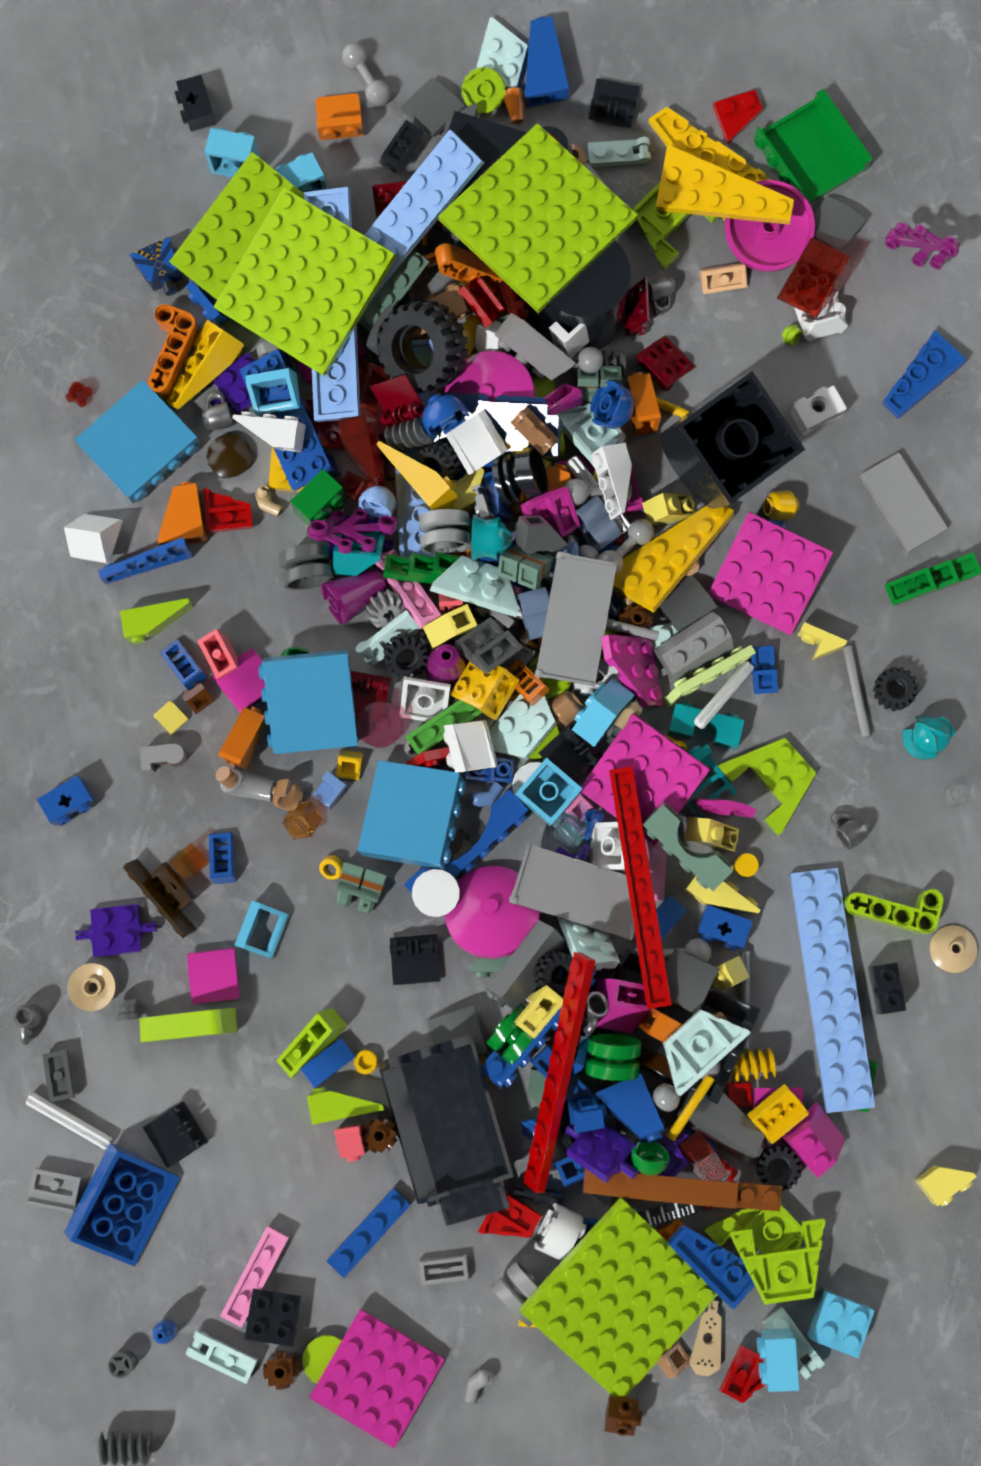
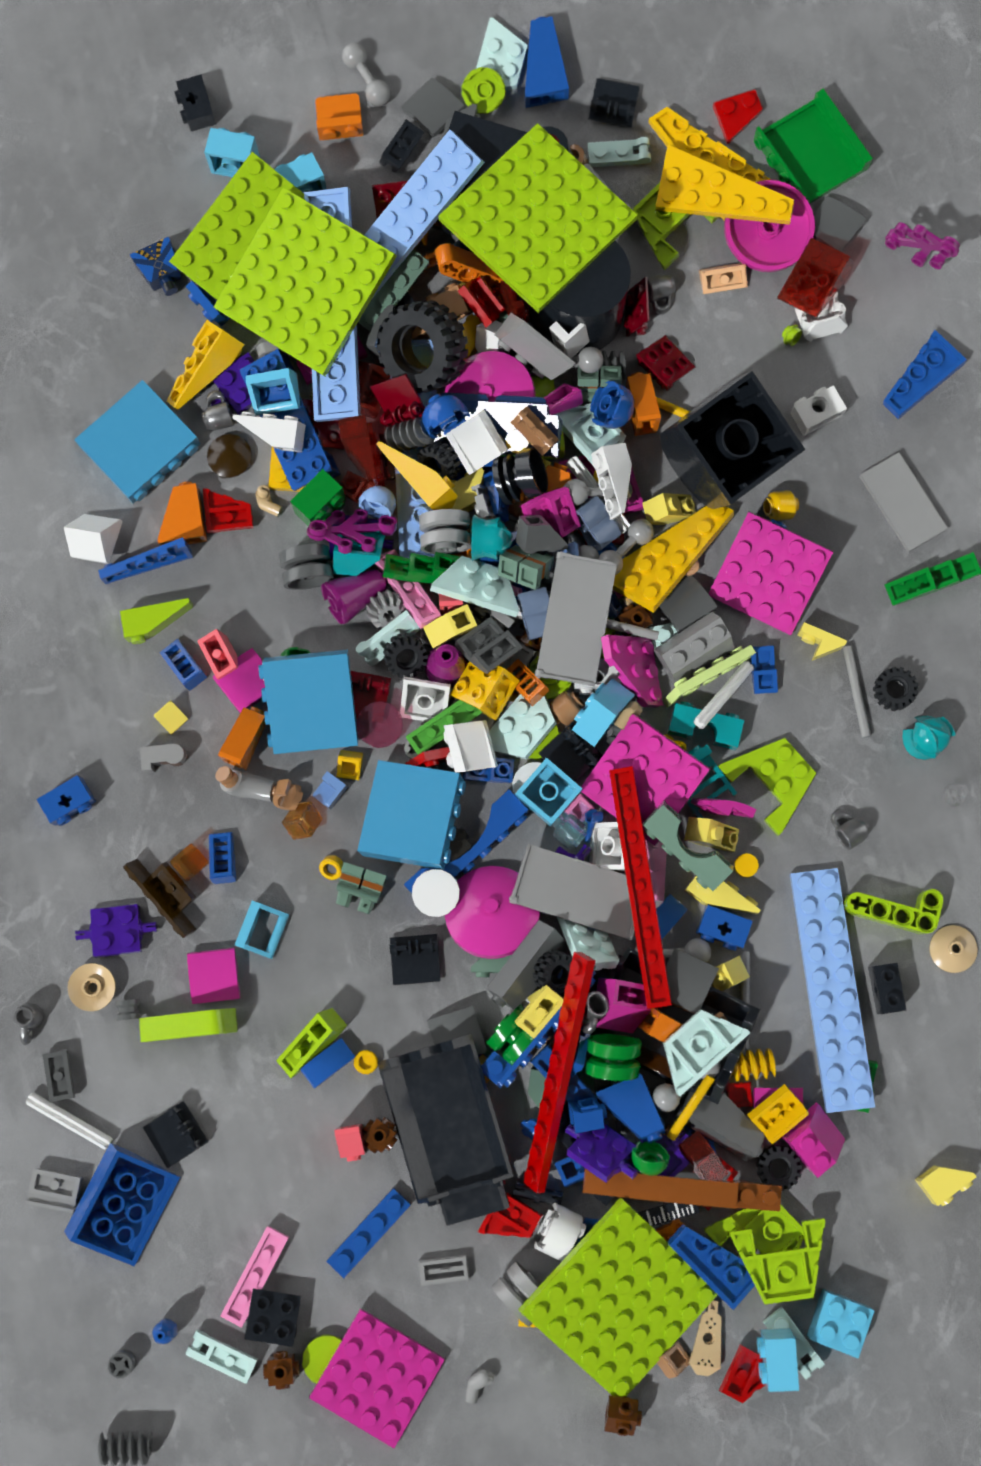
clear red plate [66,381,93,407] -> none
orange beam [148,304,199,400] -> none
reddish brown tile [182,682,215,714] -> none
lime slope [307,1087,385,1125] -> none
medium blue arm [469,782,504,807] -> none
orange cone [503,88,525,124] -> none

